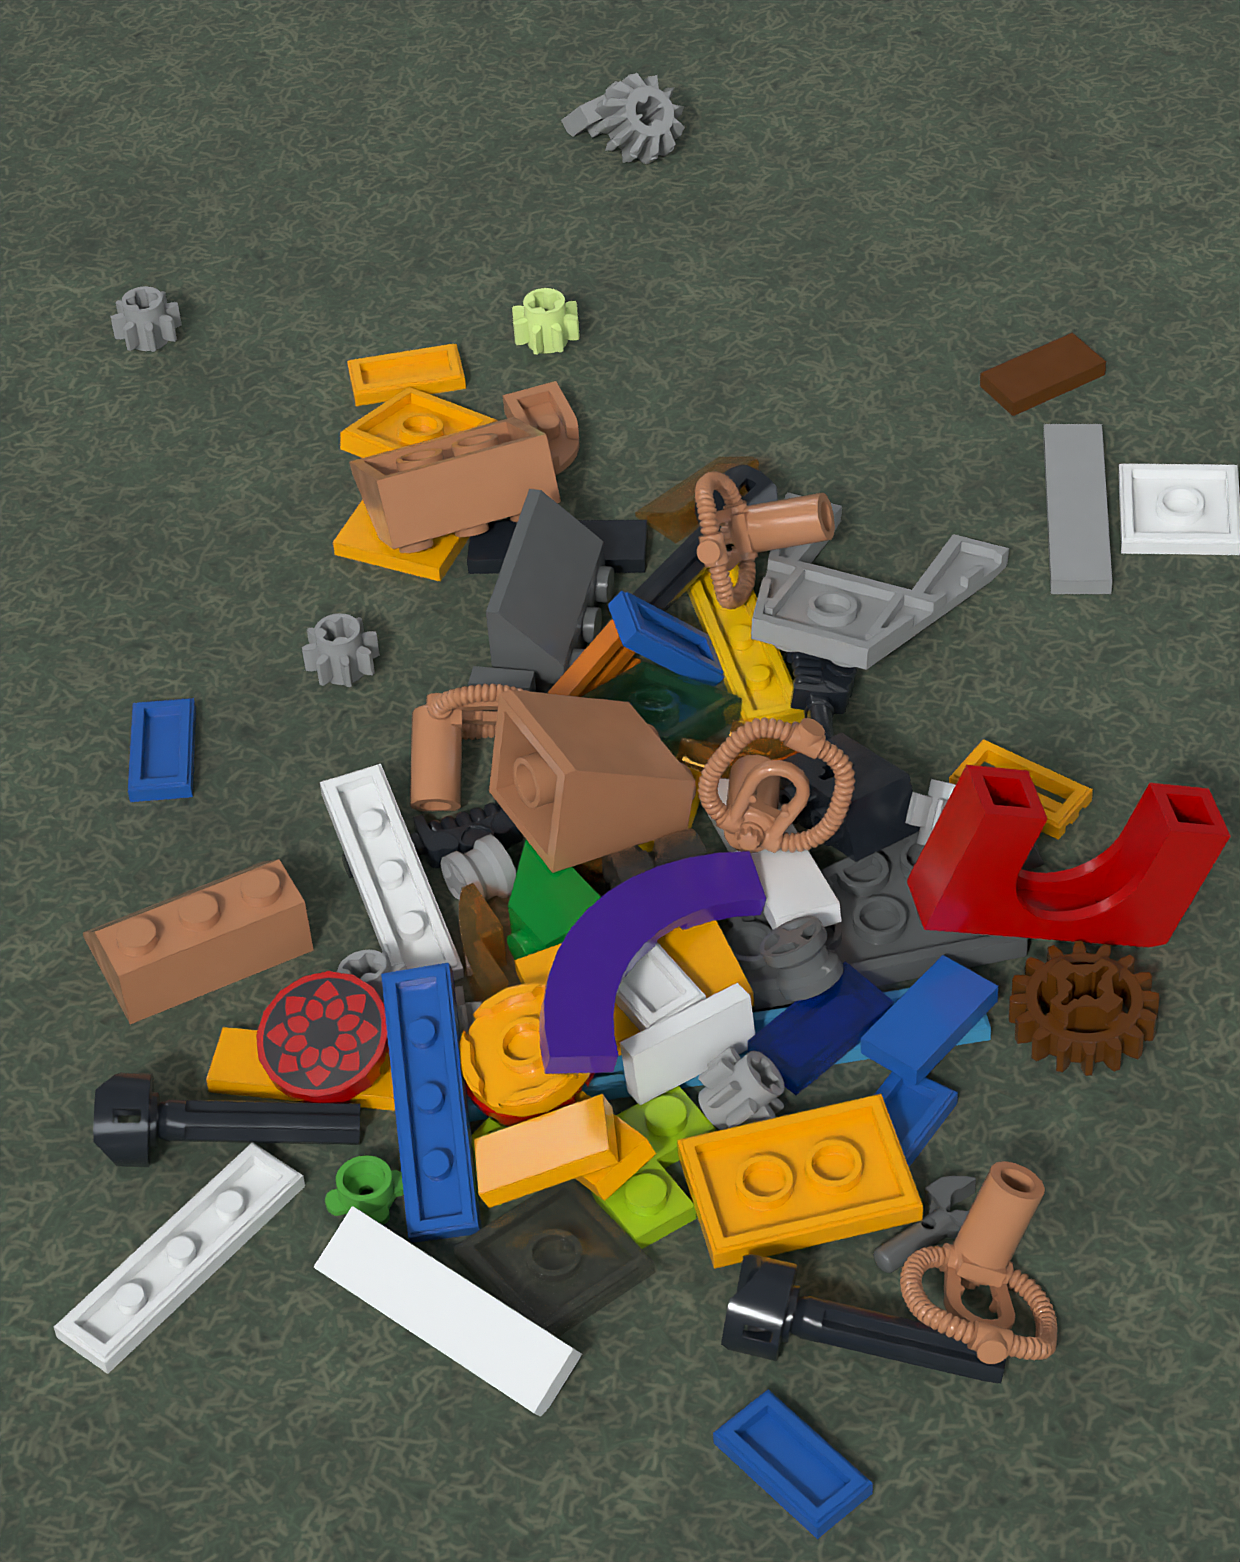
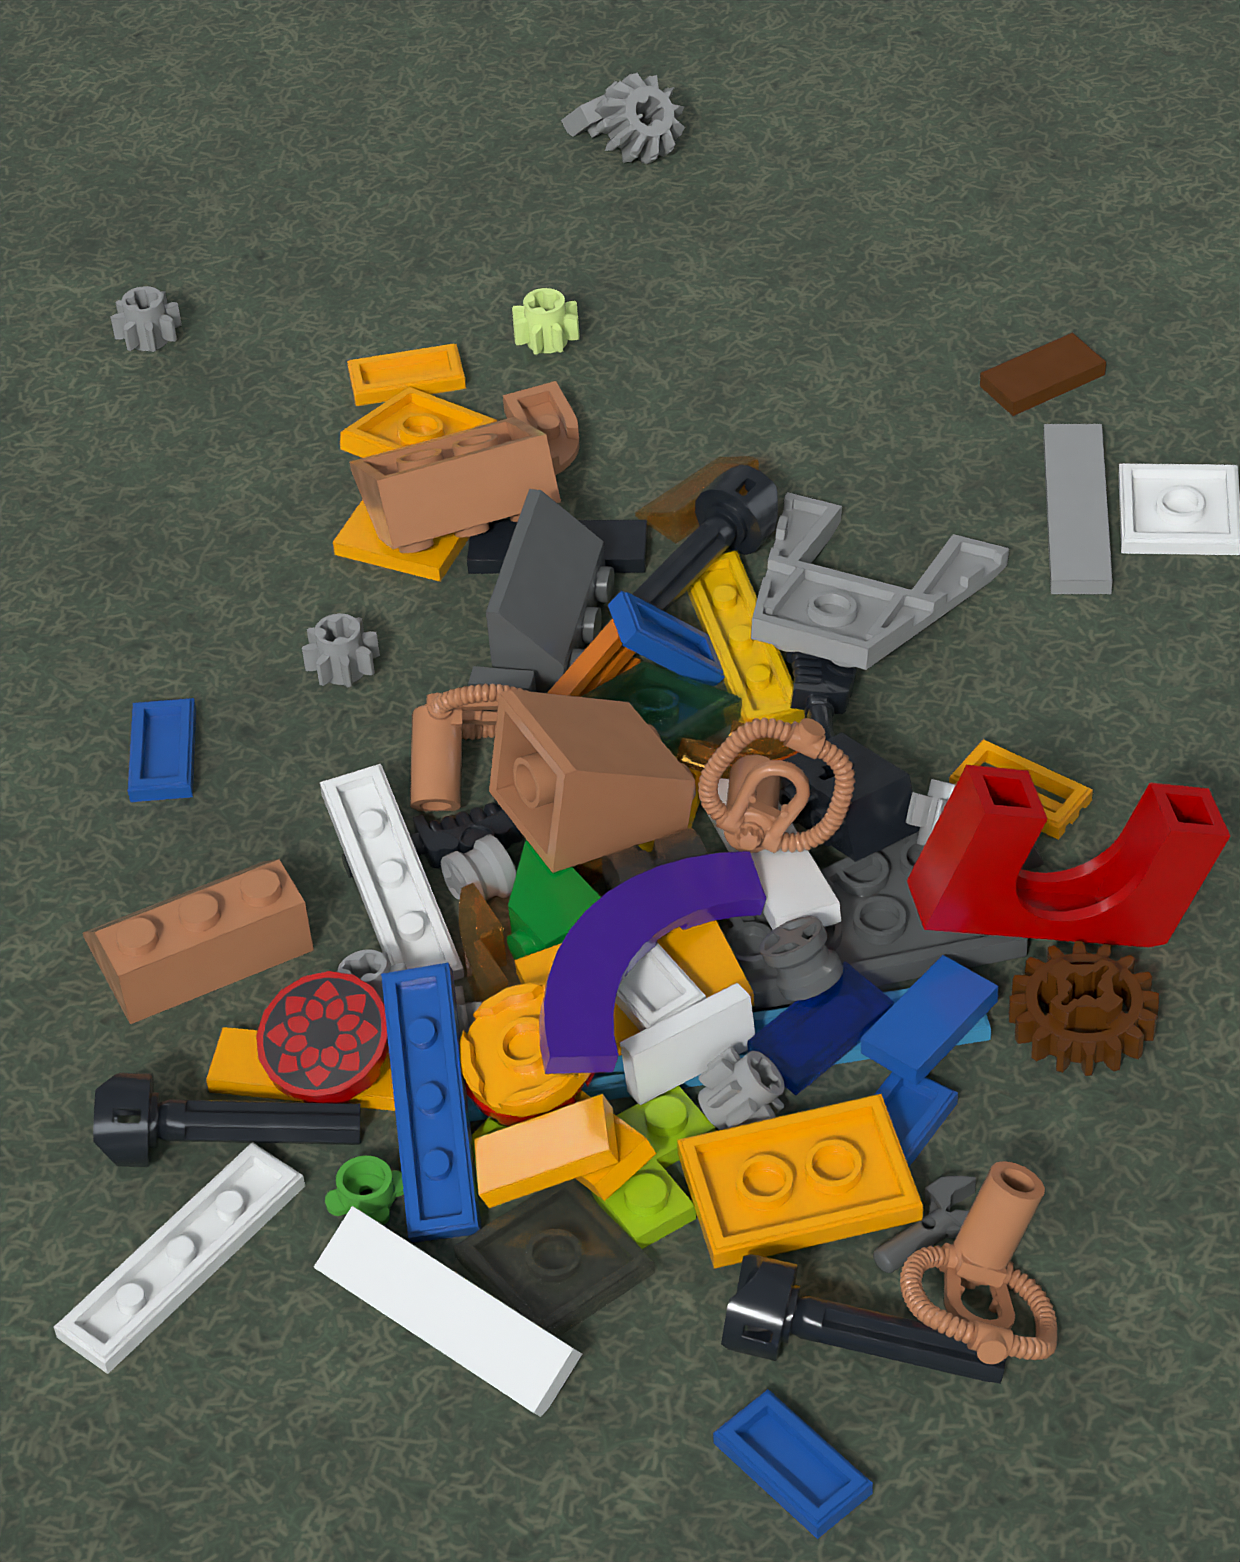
nougat piece [695,471,835,610] -> none

